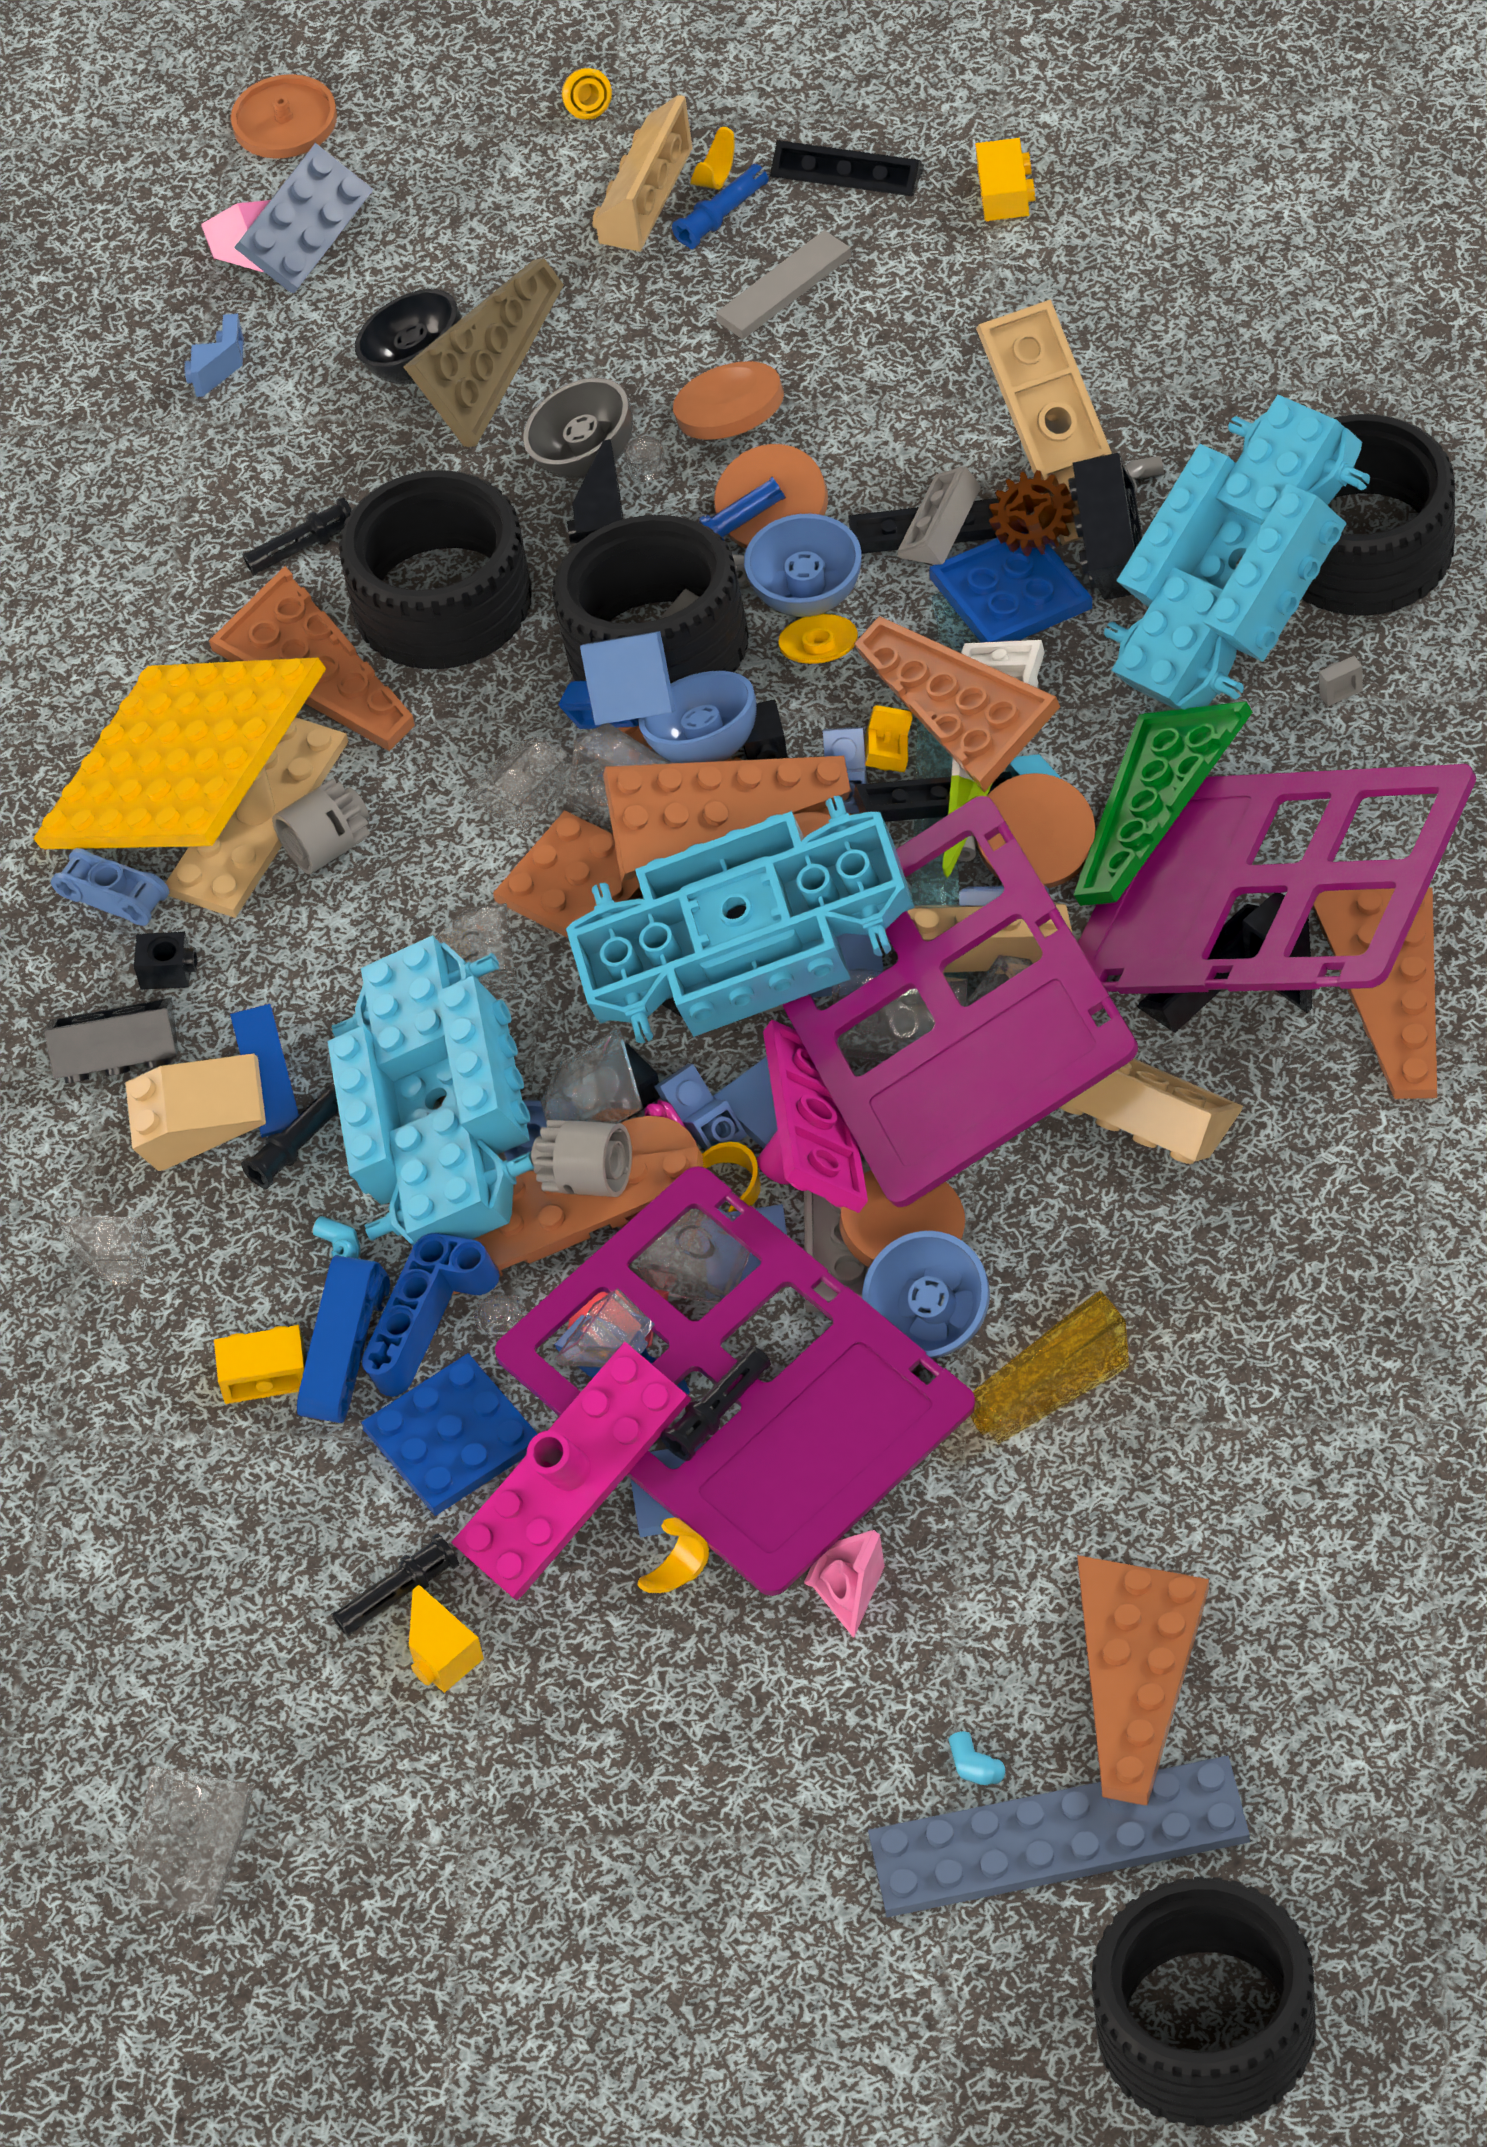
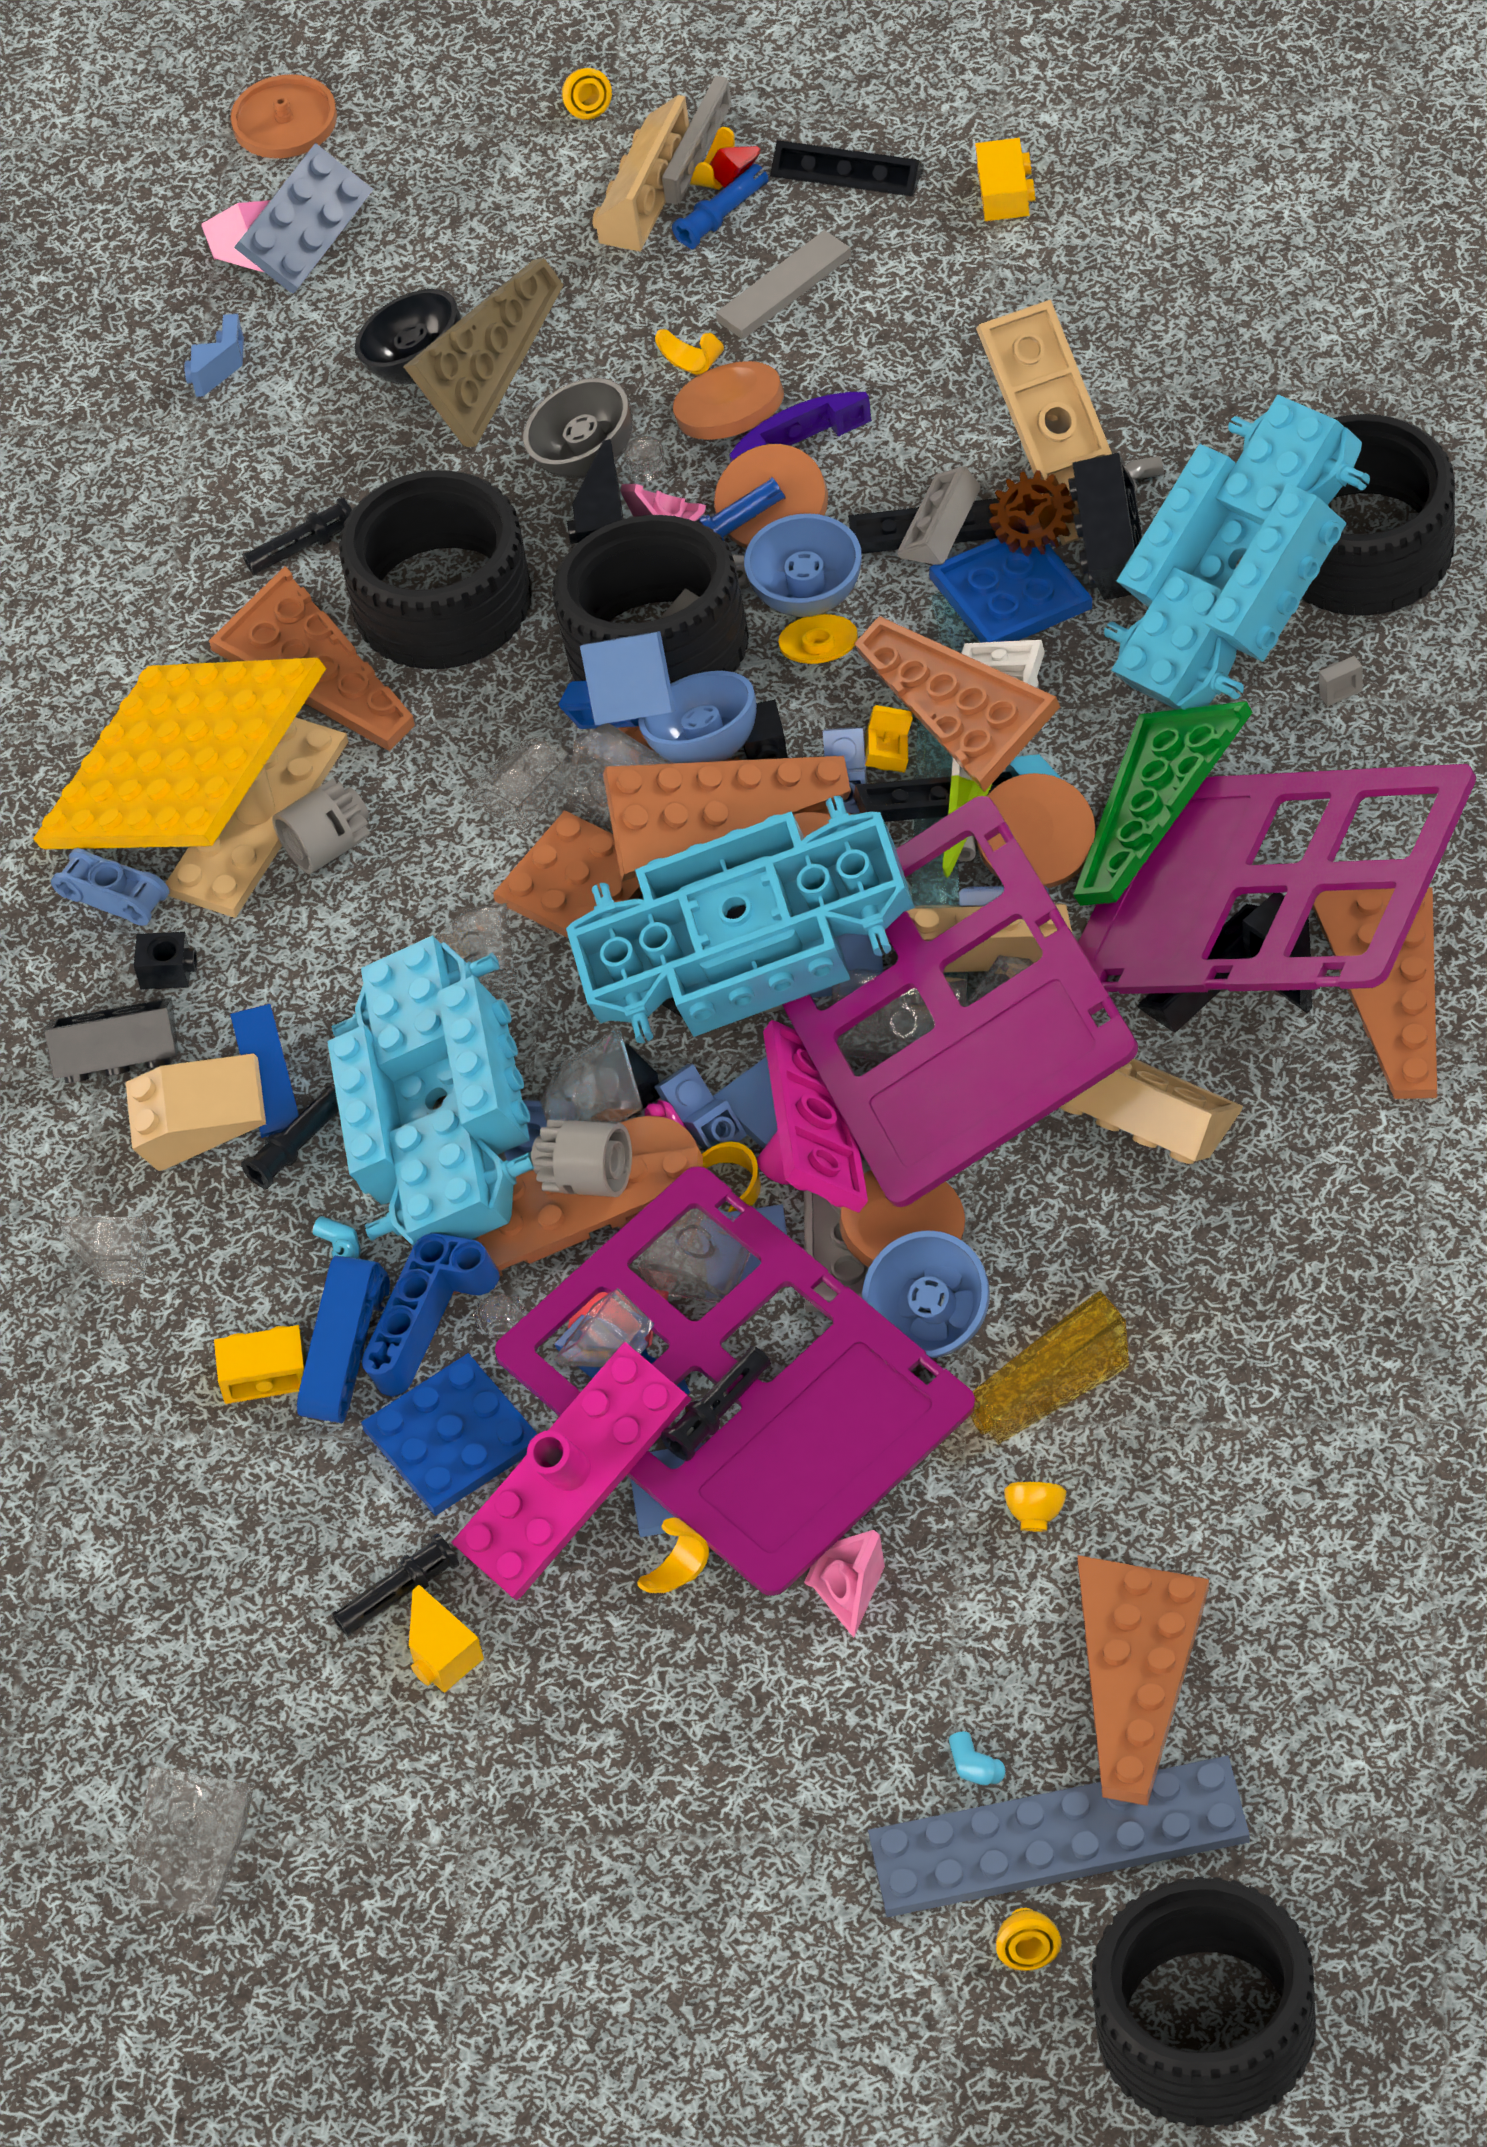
none -> bright pink slope [620,484,706,521]
none -> yellow helmet [655,329,724,375]
none -> light grey tile [662,75,732,205]
none -> red slope [709,146,761,188]
none -> dark purple slope [729,392,872,463]
none -> yellow brick [996,1908,1061,1971]
none -> yellow brick [1004,1482,1066,1532]

